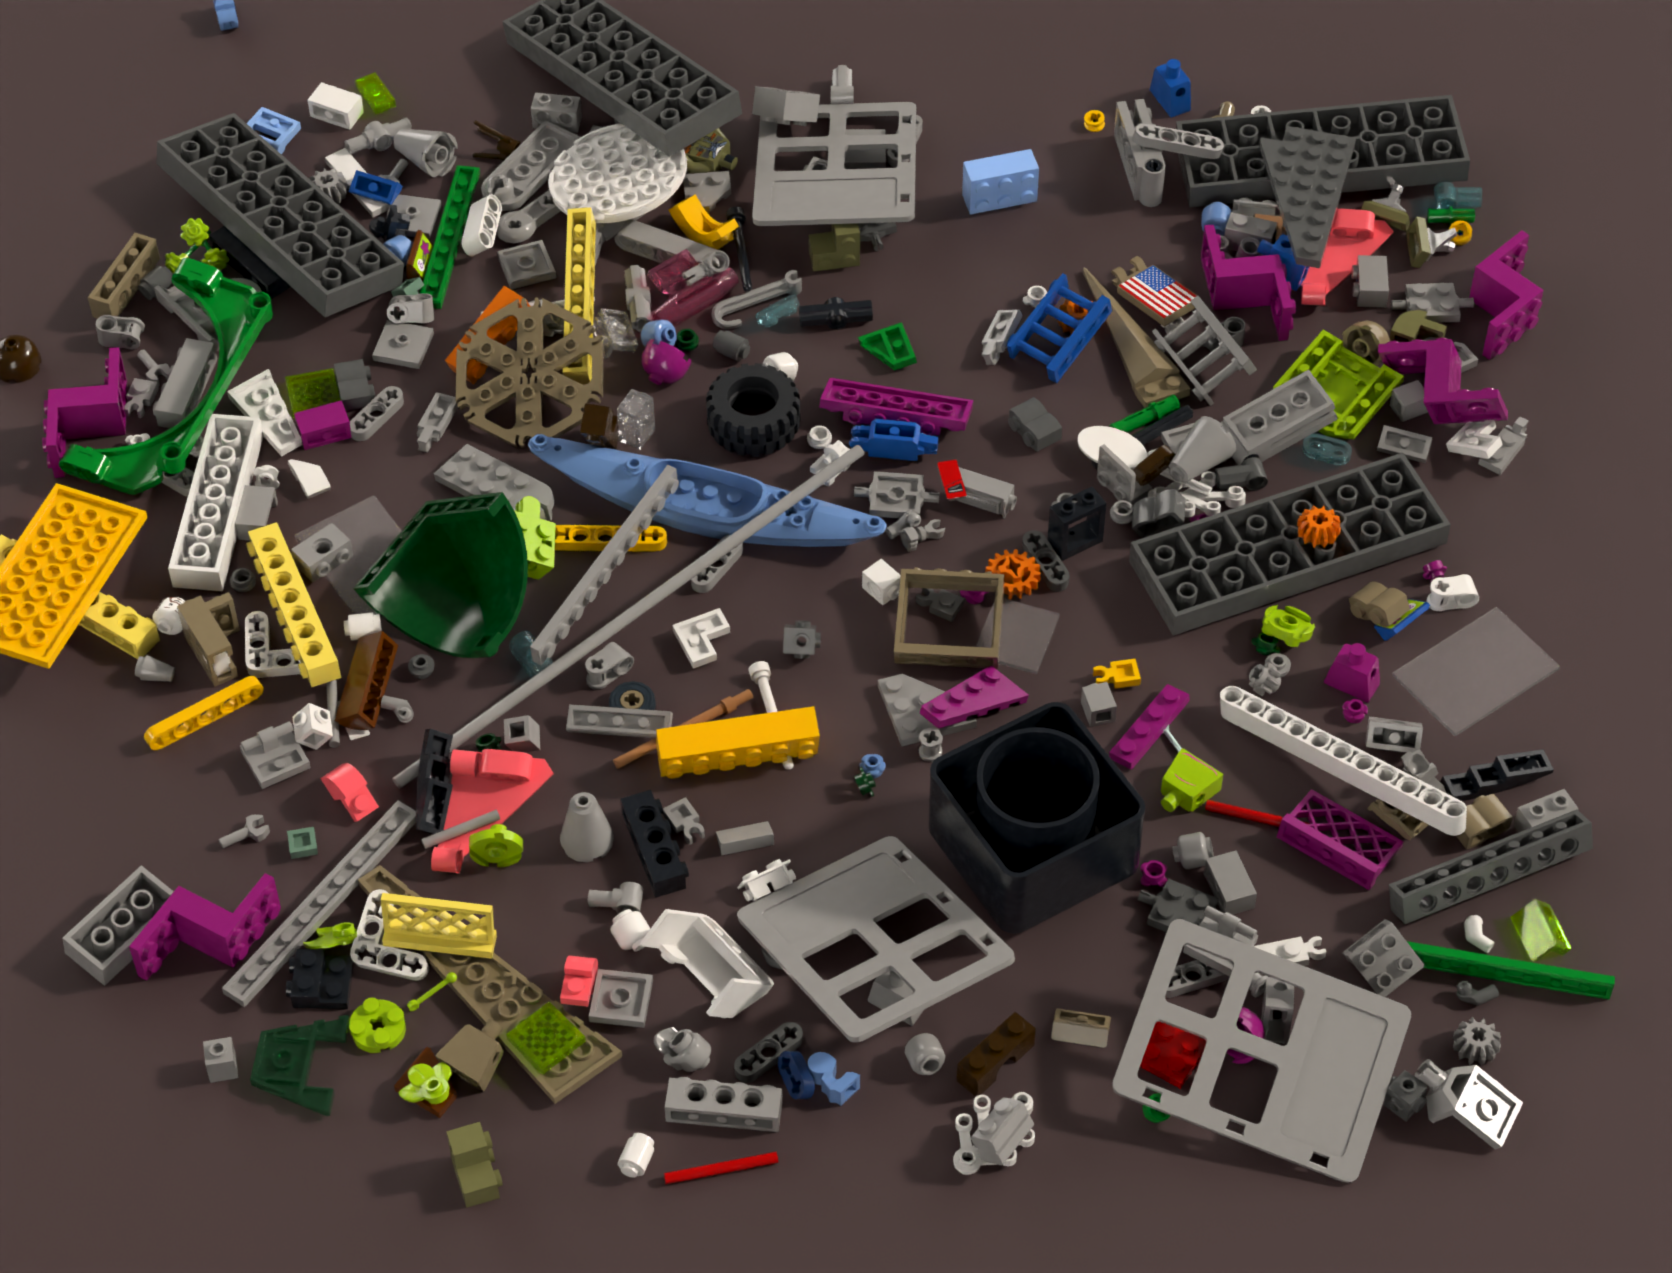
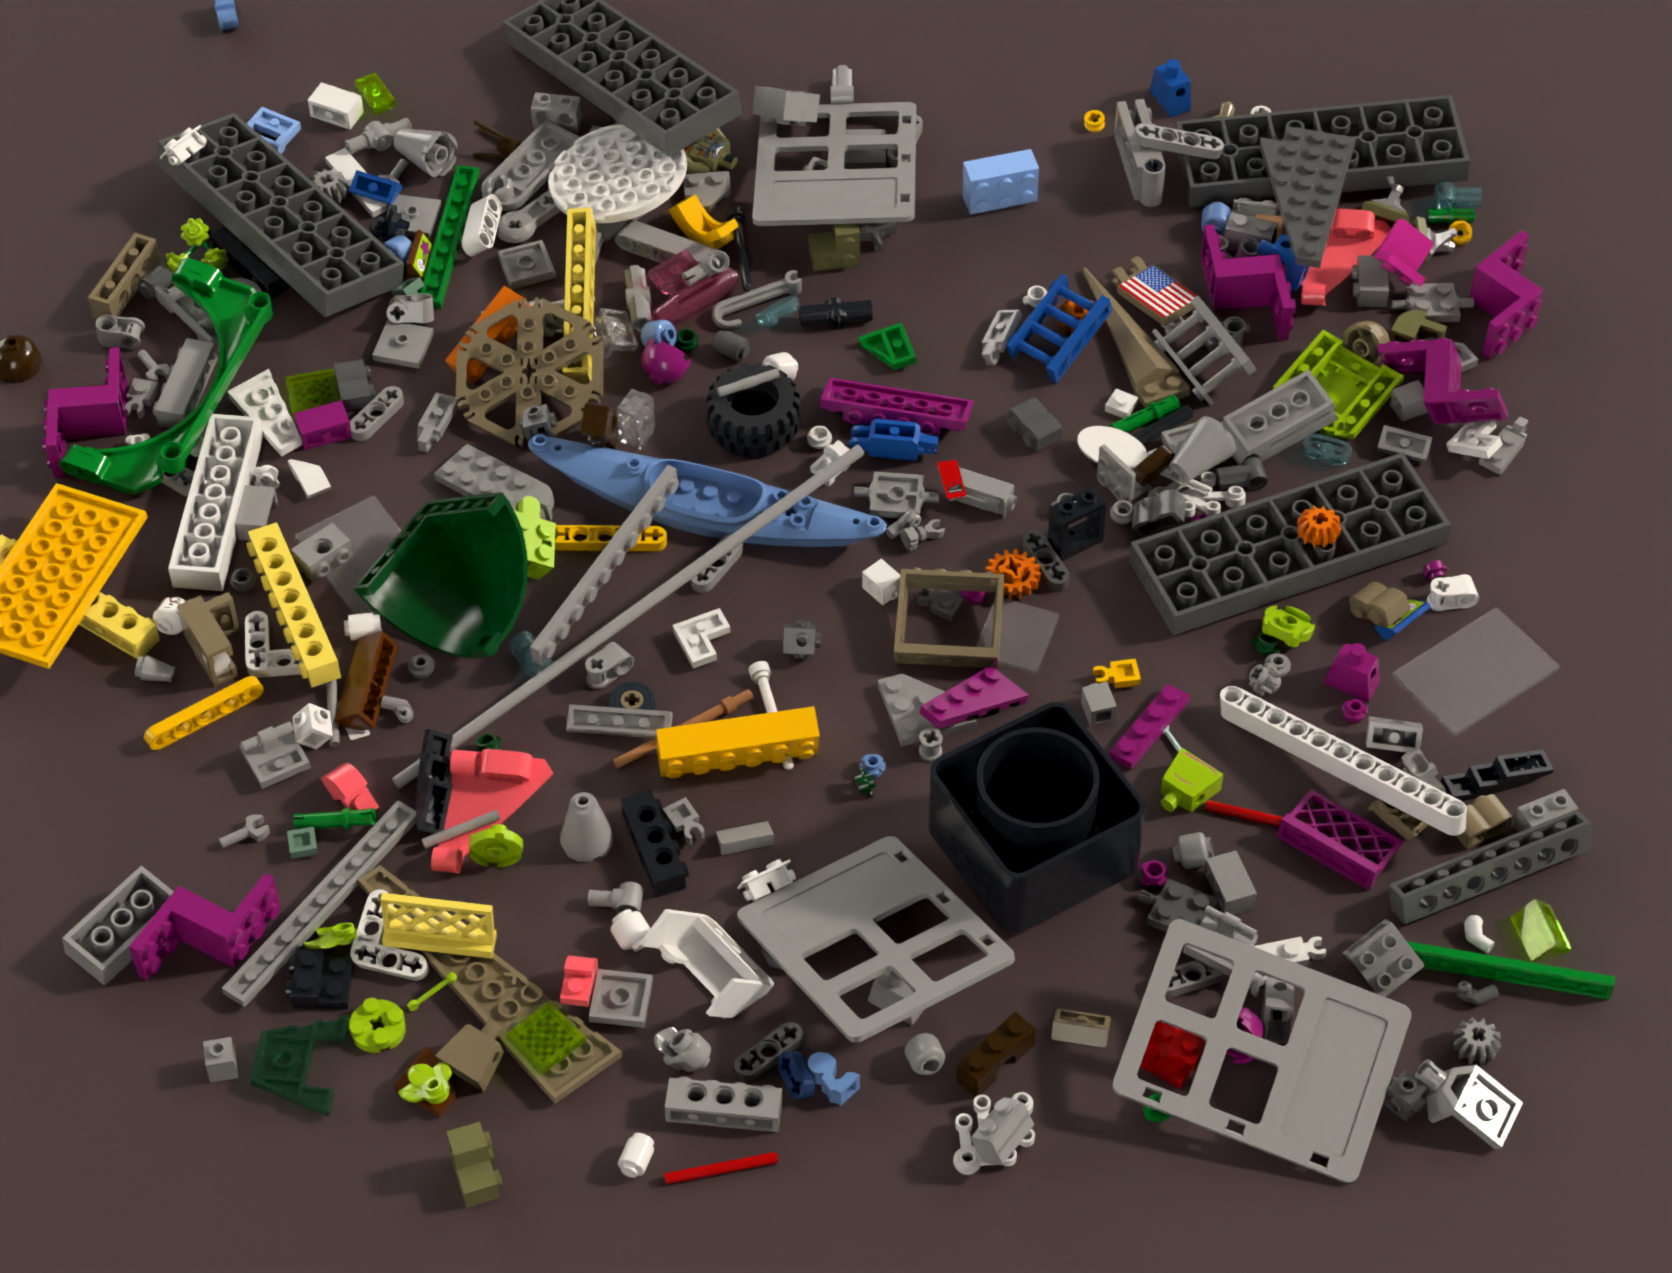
light grey brick [504,715,540,753] -> none
none -> white hinge [160,125,207,166]
none -> green pin [293,808,376,830]
none -> dark grey brick [520,404,557,441]
none -> light grey piece [717,368,780,397]
none -> white plate [1105,389,1138,418]
none -> dark pink bracket [1373,219,1433,287]

